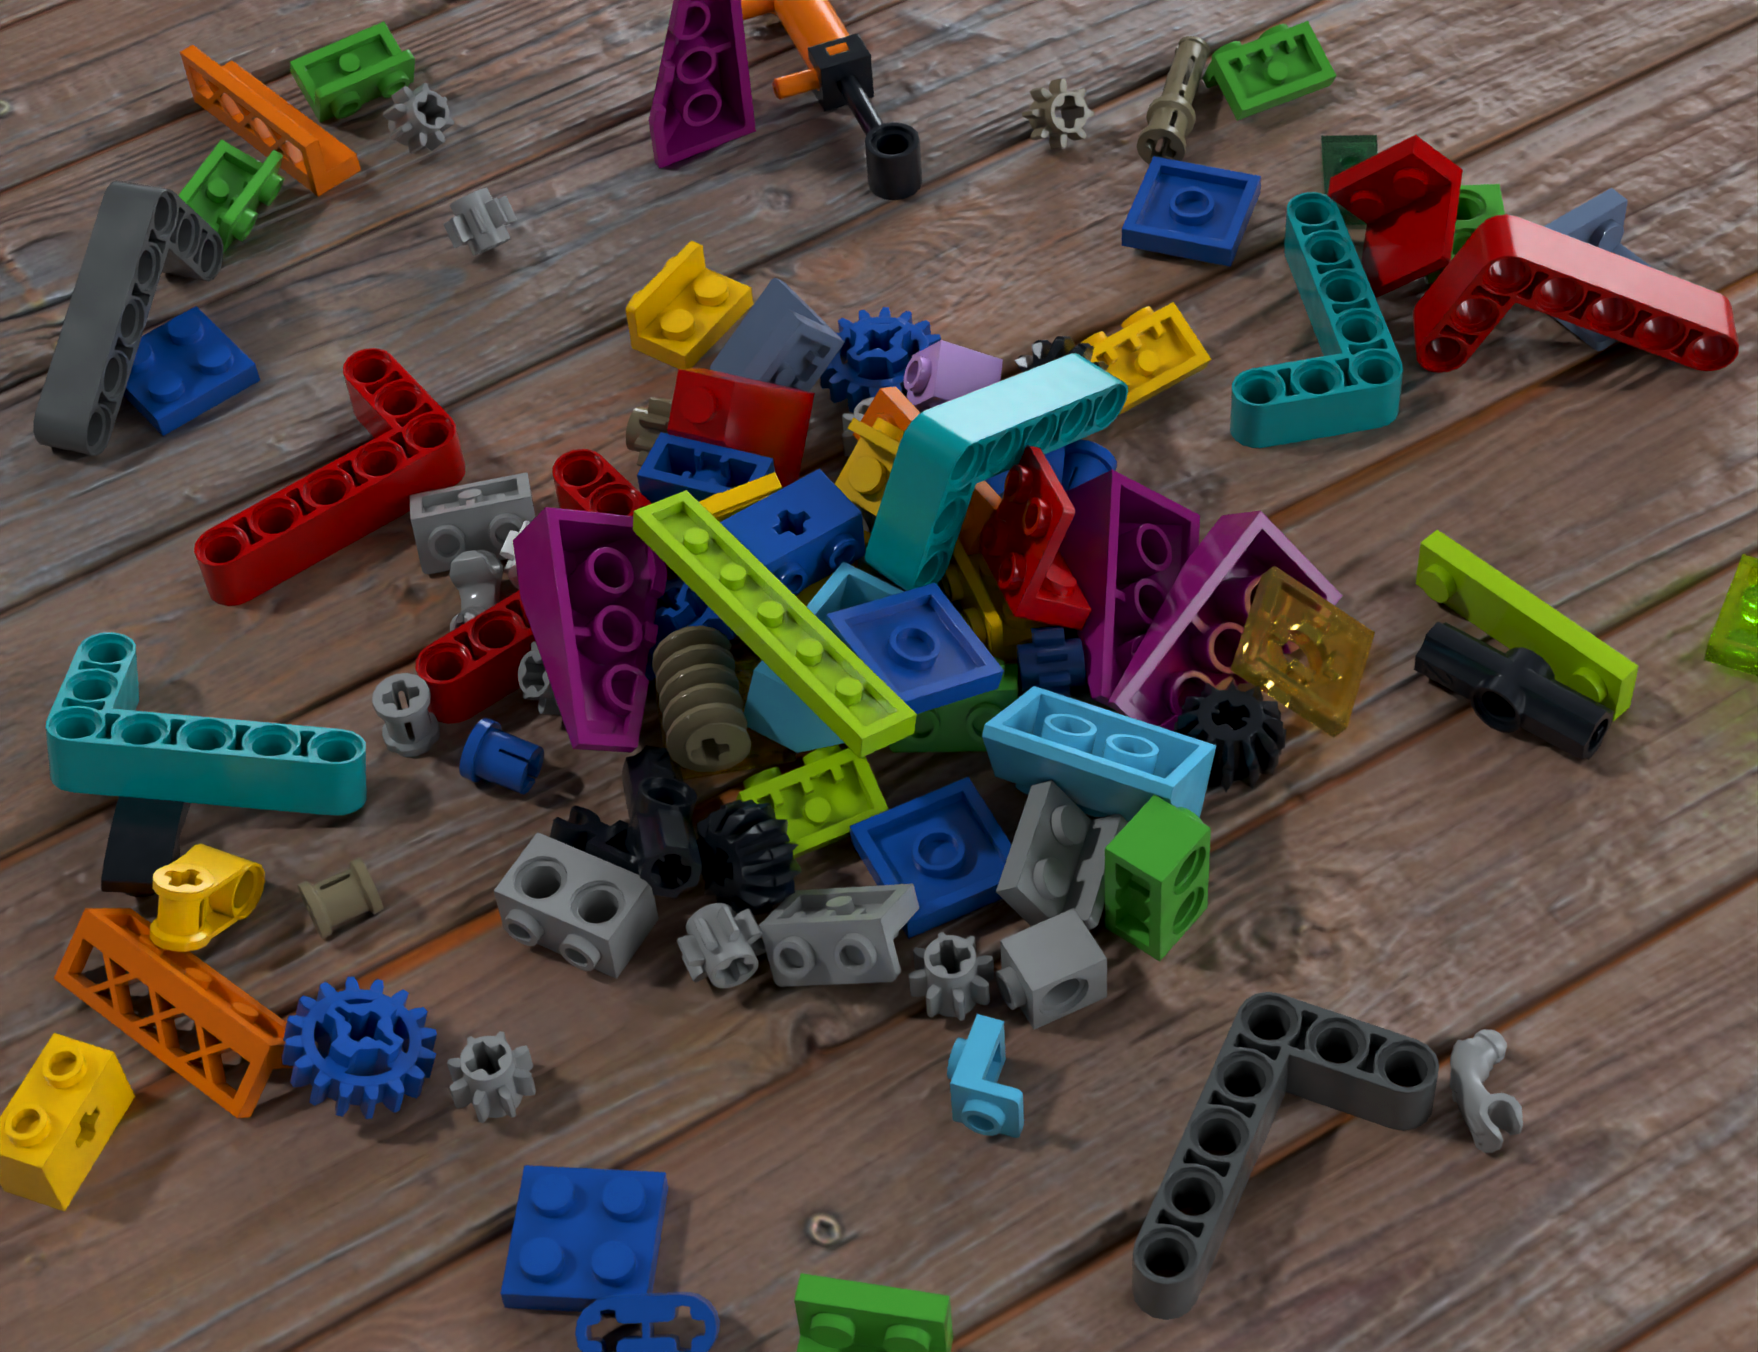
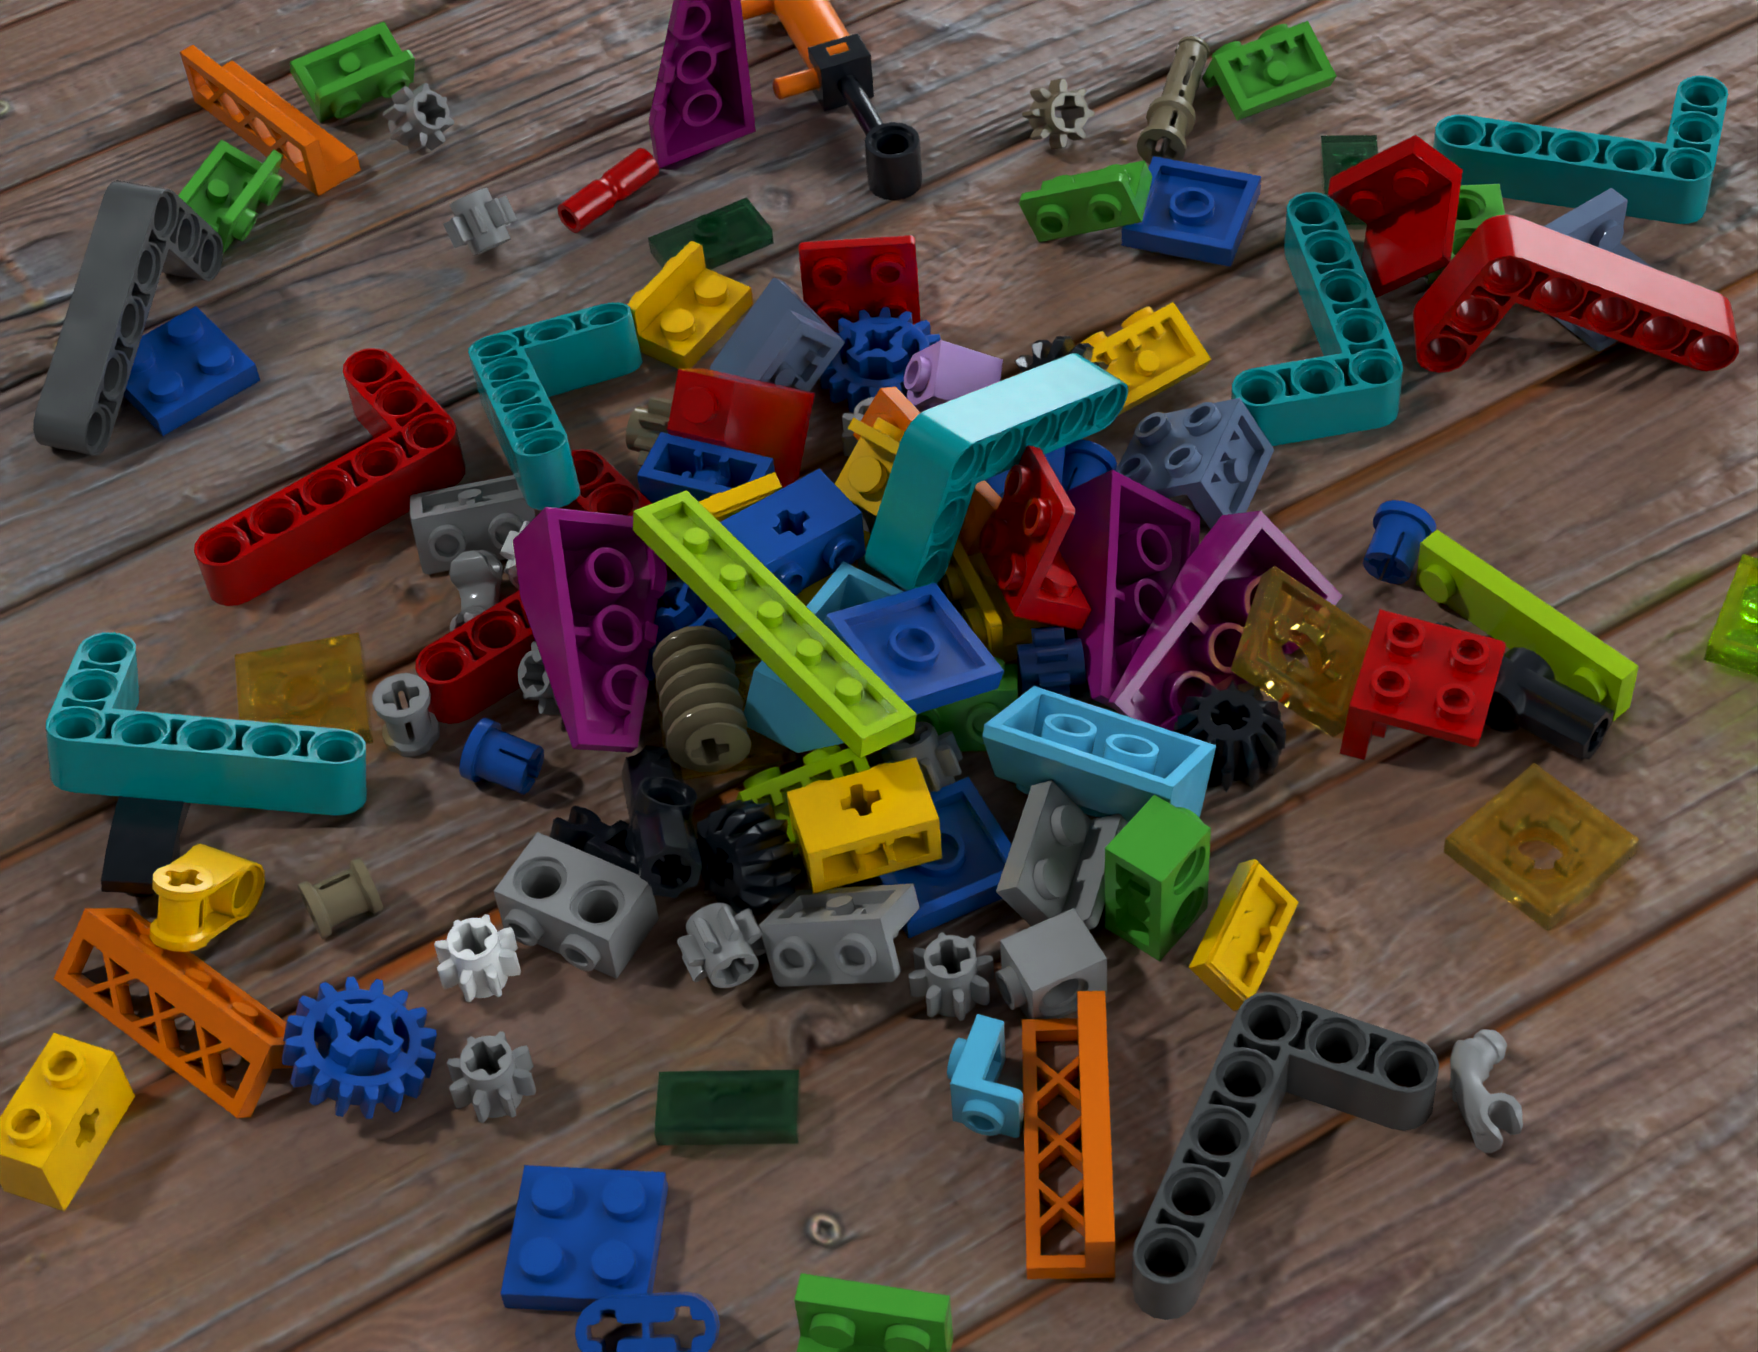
none -> clear yellow plate [235,632,373,744]
none -> white gear [434,914,521,1002]
none -> teal beam [468,302,643,510]
none -> red piece [557,148,659,233]
none -> clear green plate [648,197,774,270]
none -> clear green plate [654,1070,801,1146]
none -> yellow brick [787,757,943,894]
none -> red bracket [798,235,921,333]
none -> light grey gear [881,722,963,793]
none -> bright green bracket [1019,160,1153,242]
none -> orange fence [1022,991,1115,1279]
none -> sand blue bracket [1115,398,1274,529]
none -> yellow plate [1189,859,1299,1011]
none -> red bracket [1339,609,1506,760]
none -> blue bush [1363,500,1436,584]
none -> teal beam [1433,75,1728,224]
none -> clear yellow piece [1443,763,1640,931]

